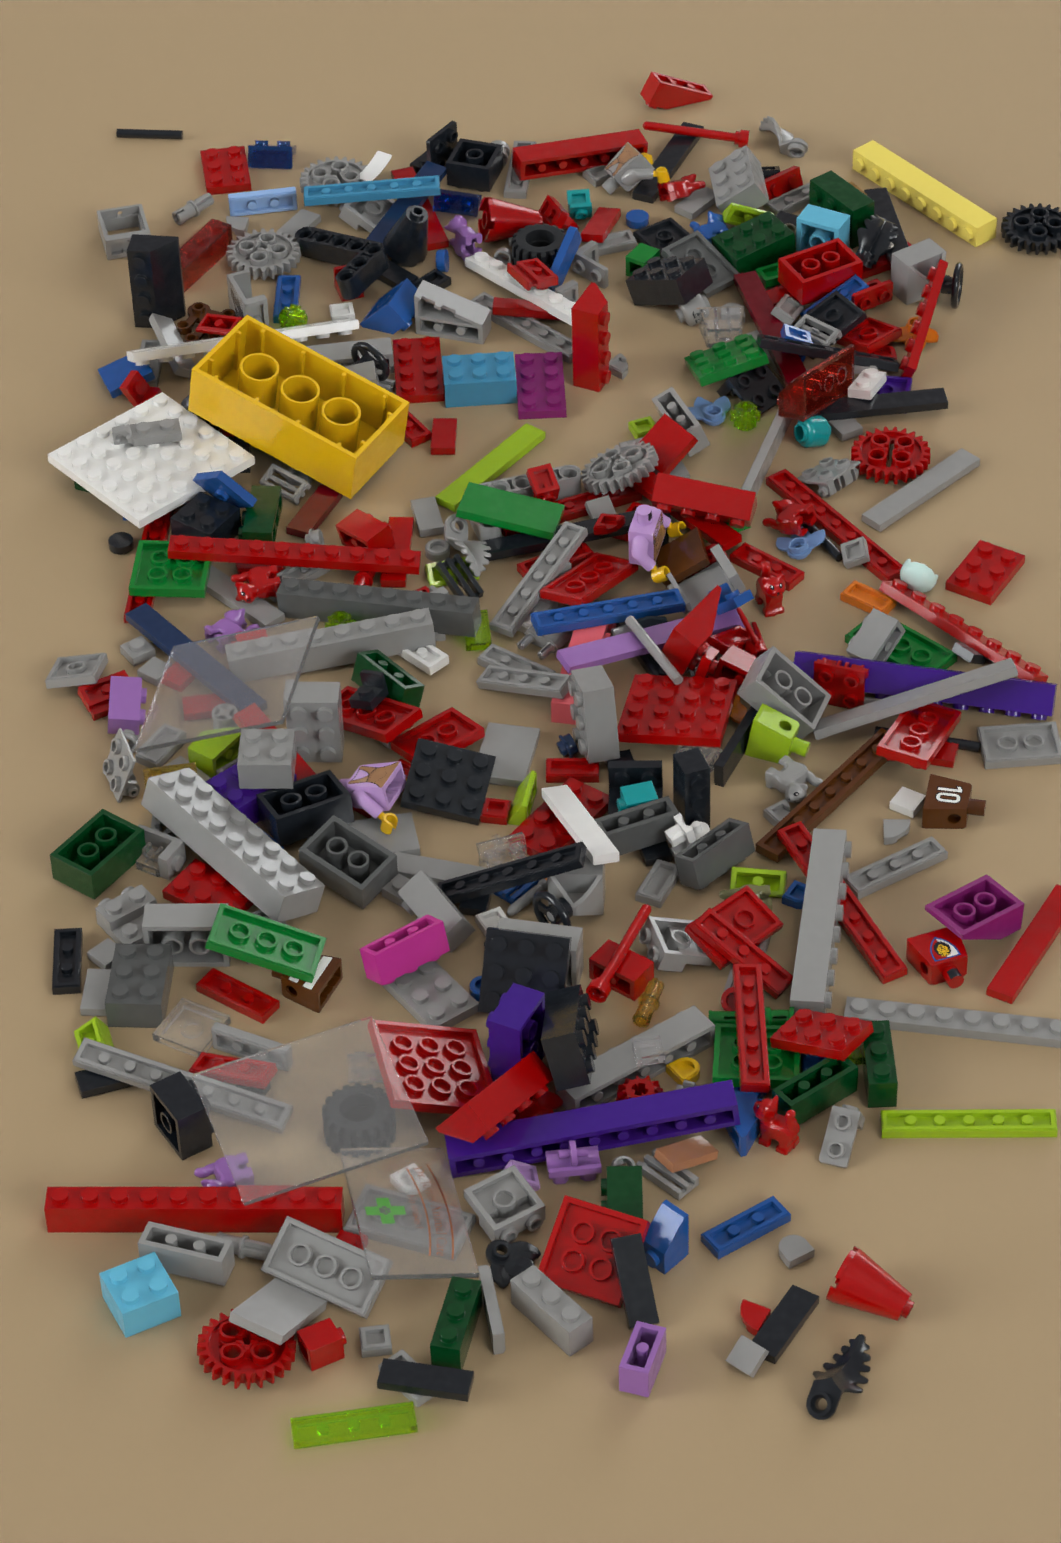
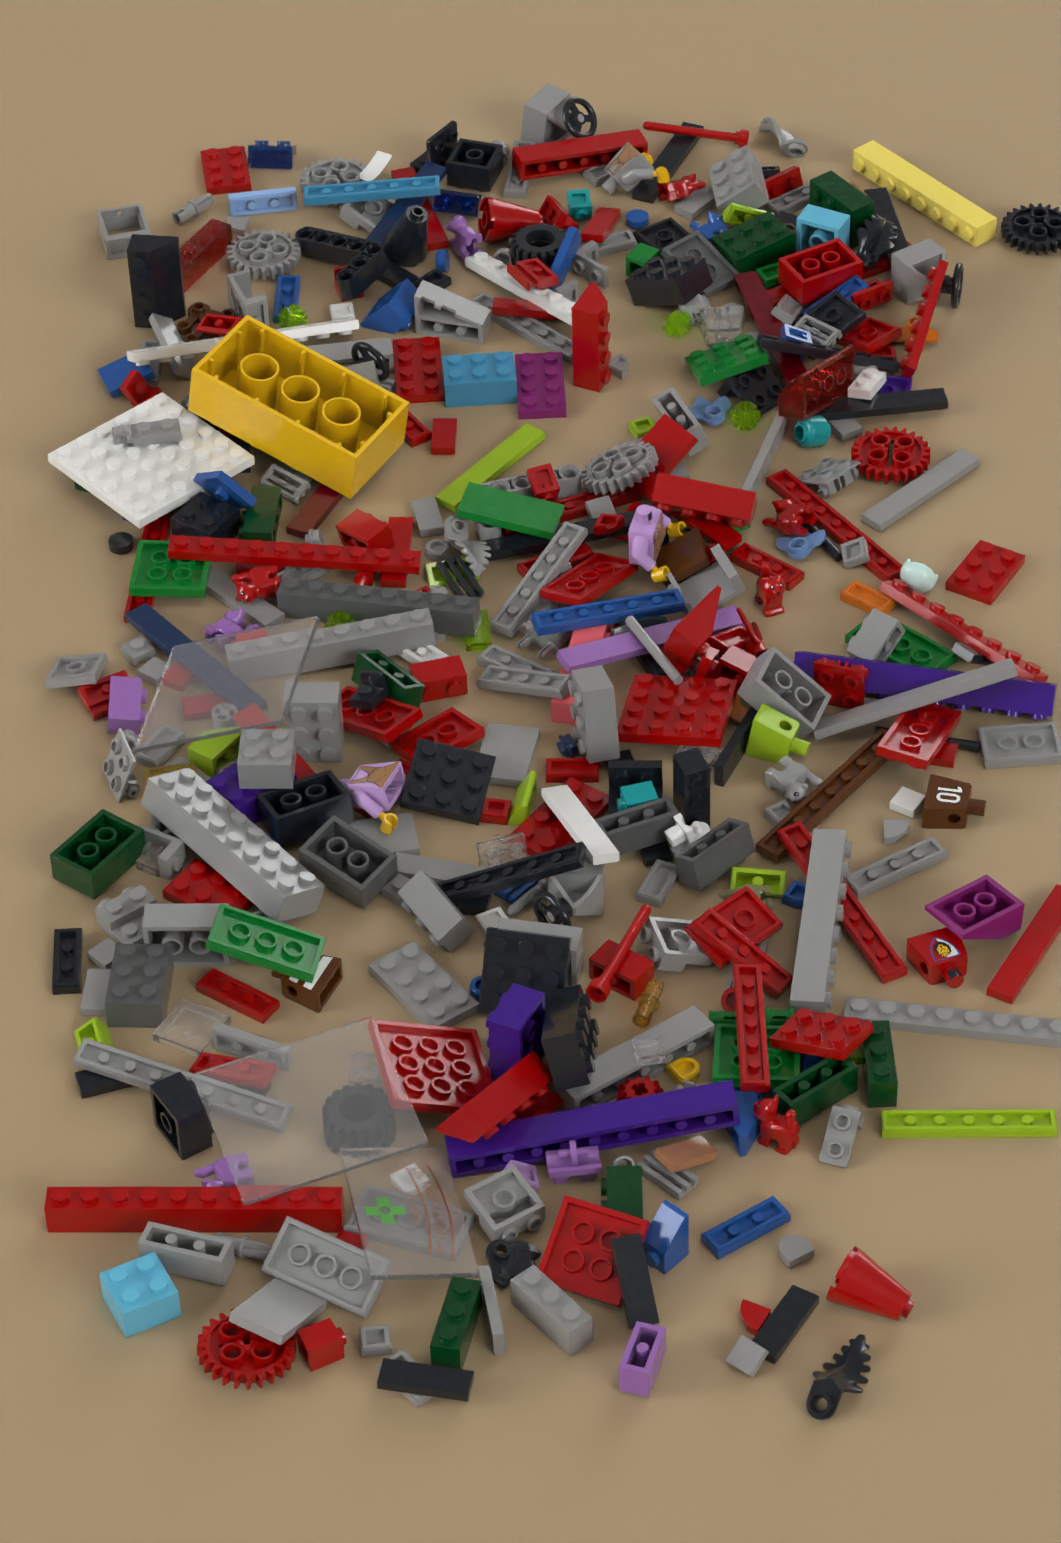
black bar [116,129,183,139] -> none
light grey tile [277,209,321,242] -> none
clear neon green tile [290,1401,418,1449] -> none
dark pink brick [360,914,450,985] -> none
red slope [640,71,713,109] -> none
blue bracket [708,583,754,615] -> none
none -> red brick [409,655,468,703]
none -> light grey piece [520,83,597,144]
none -> clear neon green gear [663,309,692,338]

